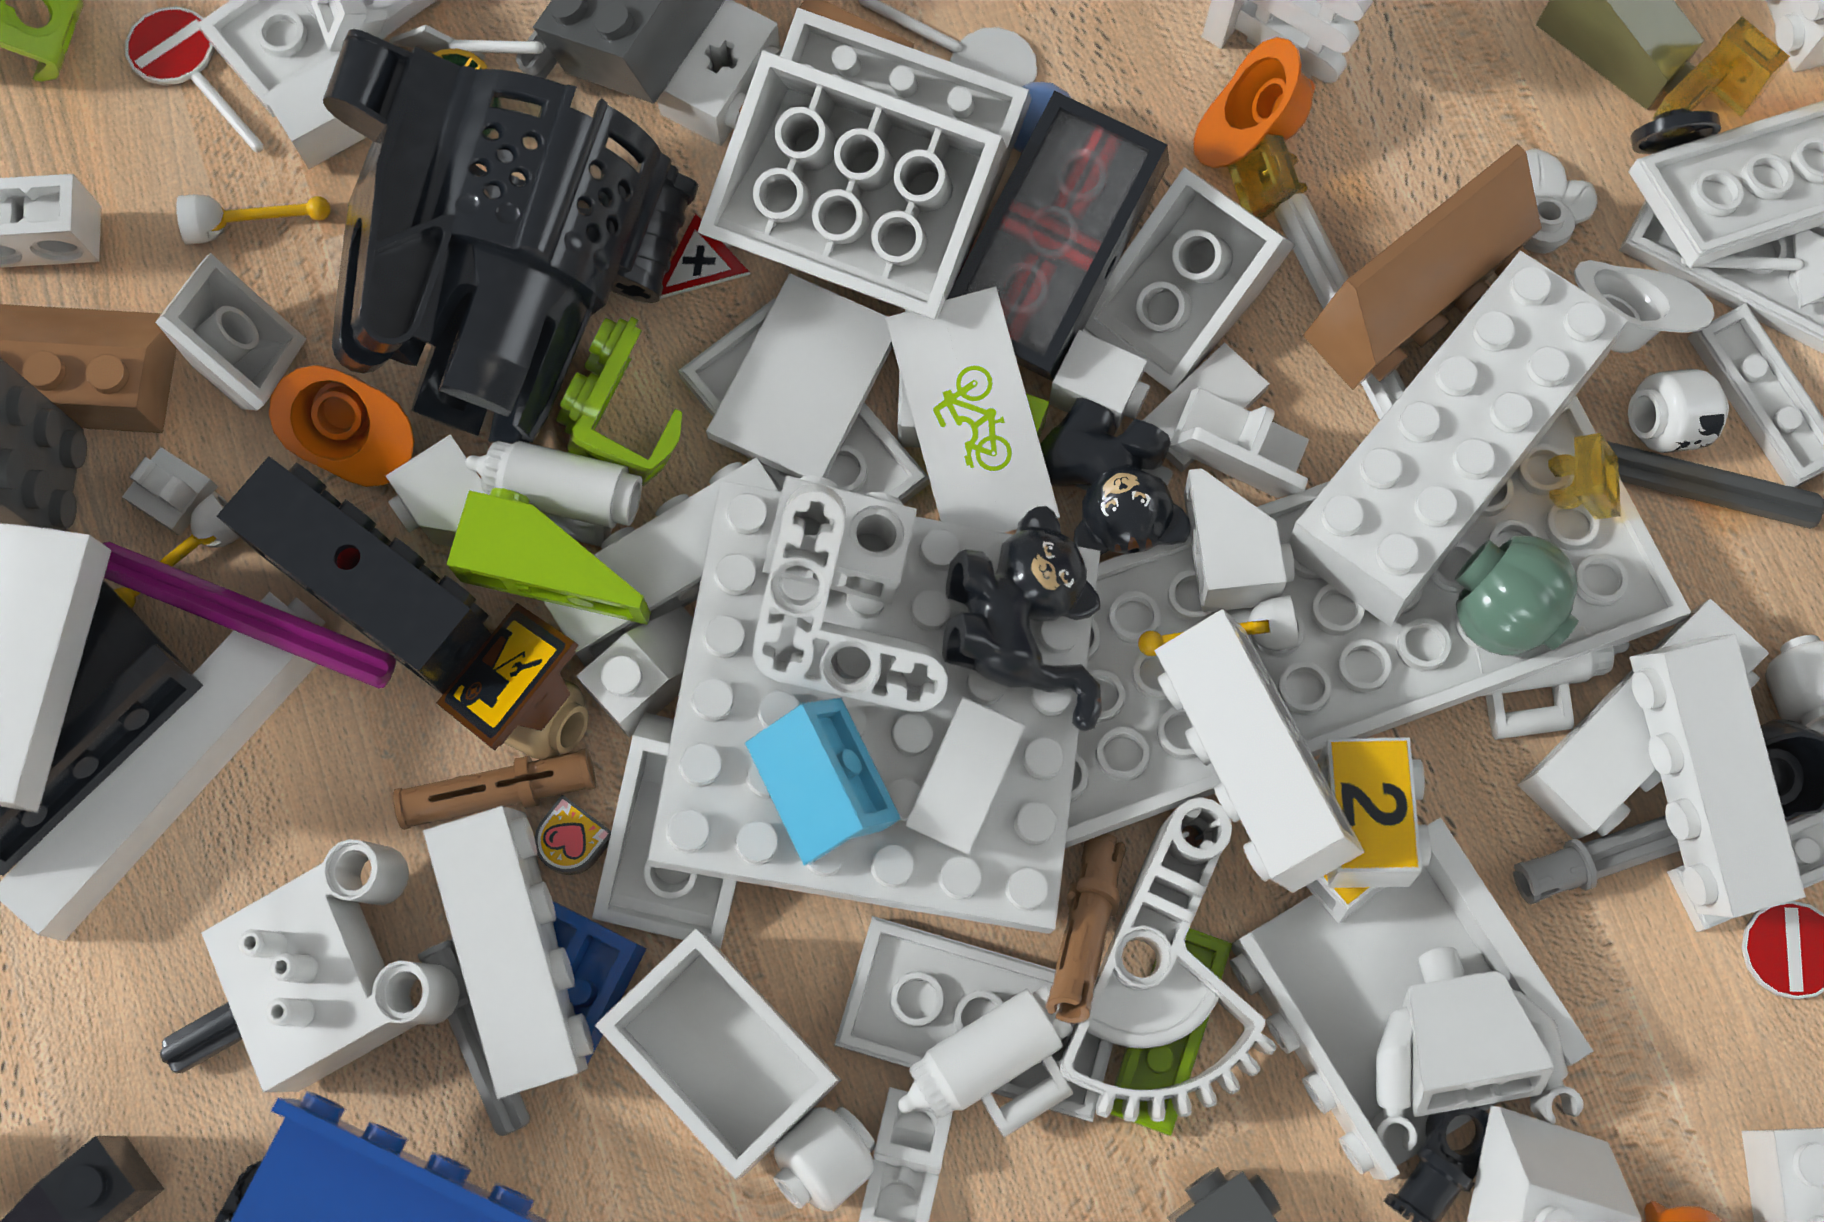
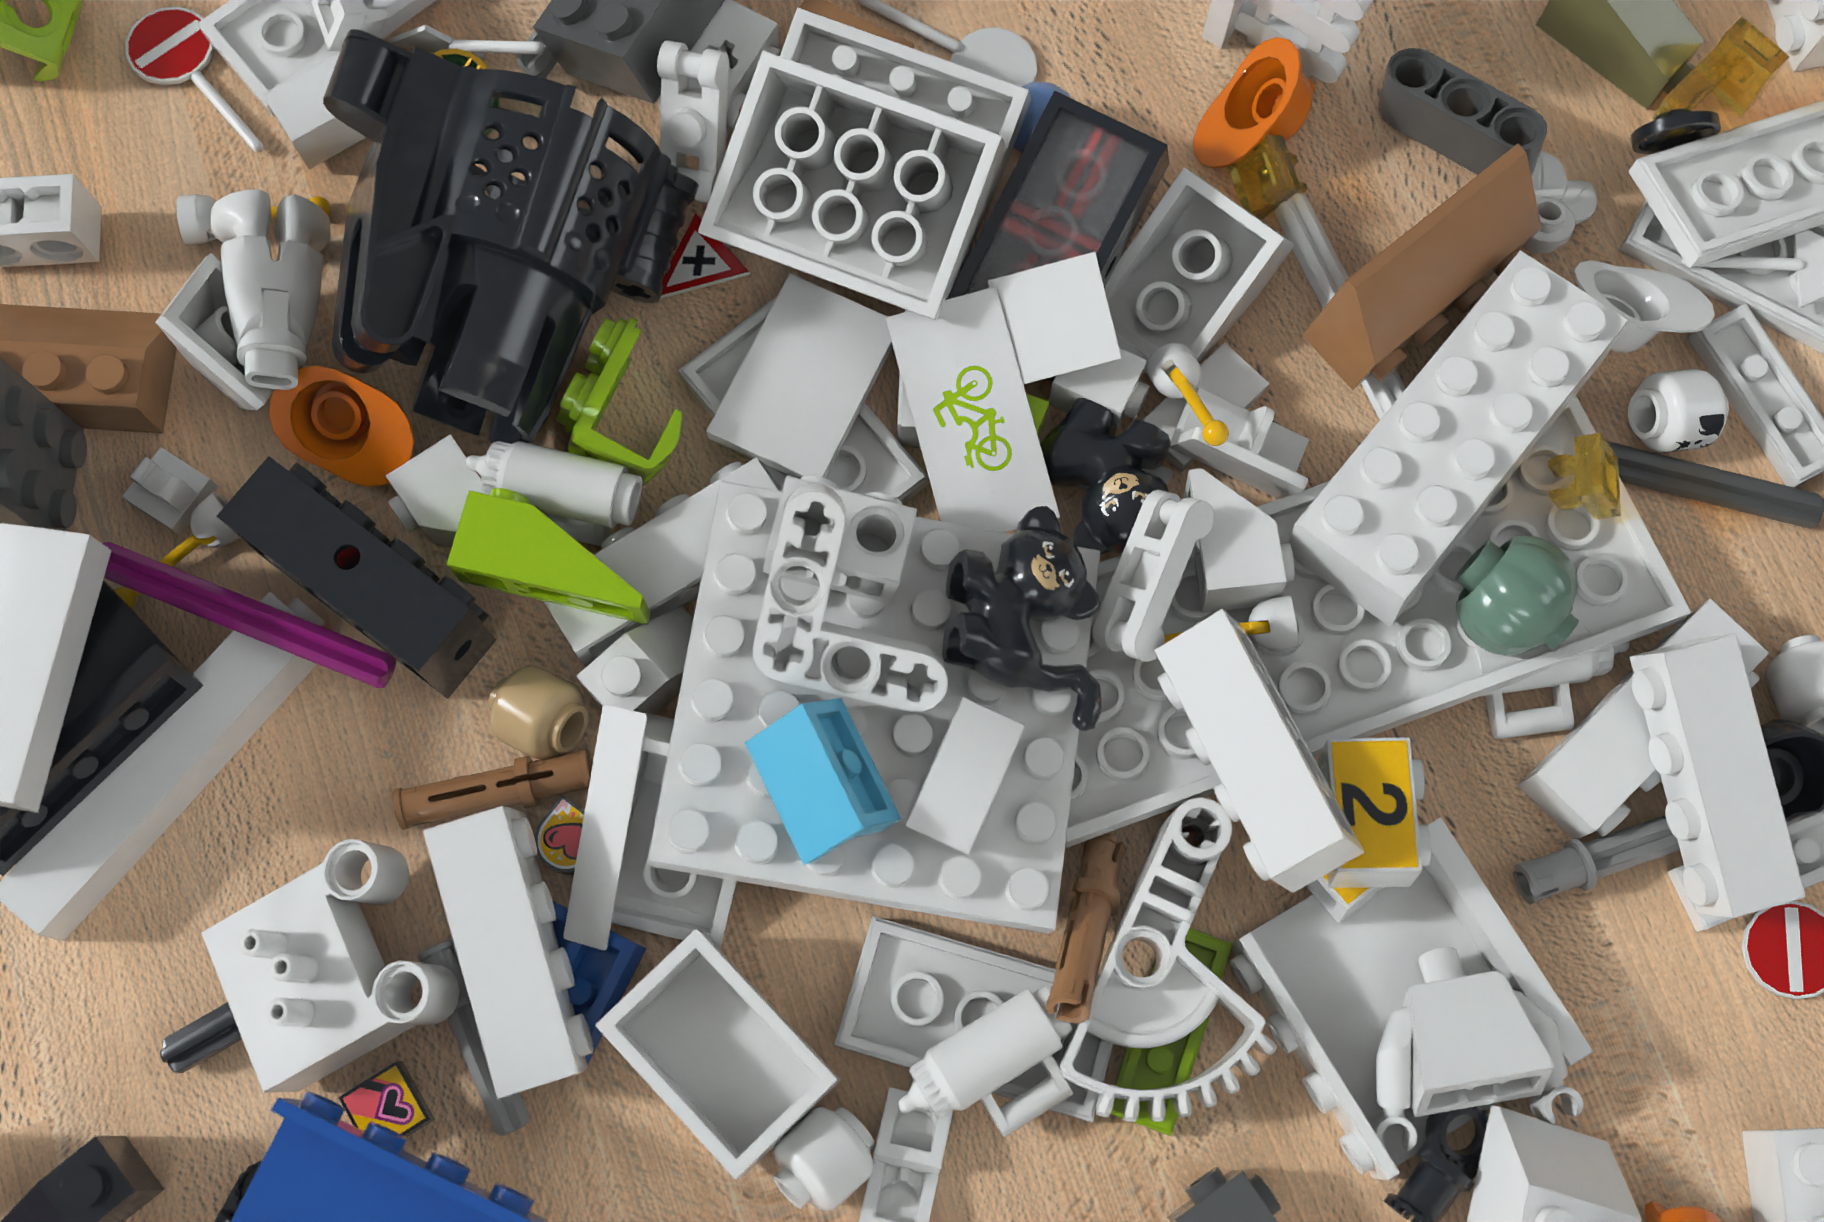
piece [436,603,579,751] -> none
none -> white piece [211,189,331,390]
none -> tile [338,1061,435,1137]
none -> white sticker [563,704,647,951]
none -> white plate [657,40,729,204]
none -> white sticker [988,252,1122,384]
none -> white plate [1092,490,1214,662]
none -> hinge [1147,343,1229,446]
none -> dark grey beam [1379,48,1547,176]

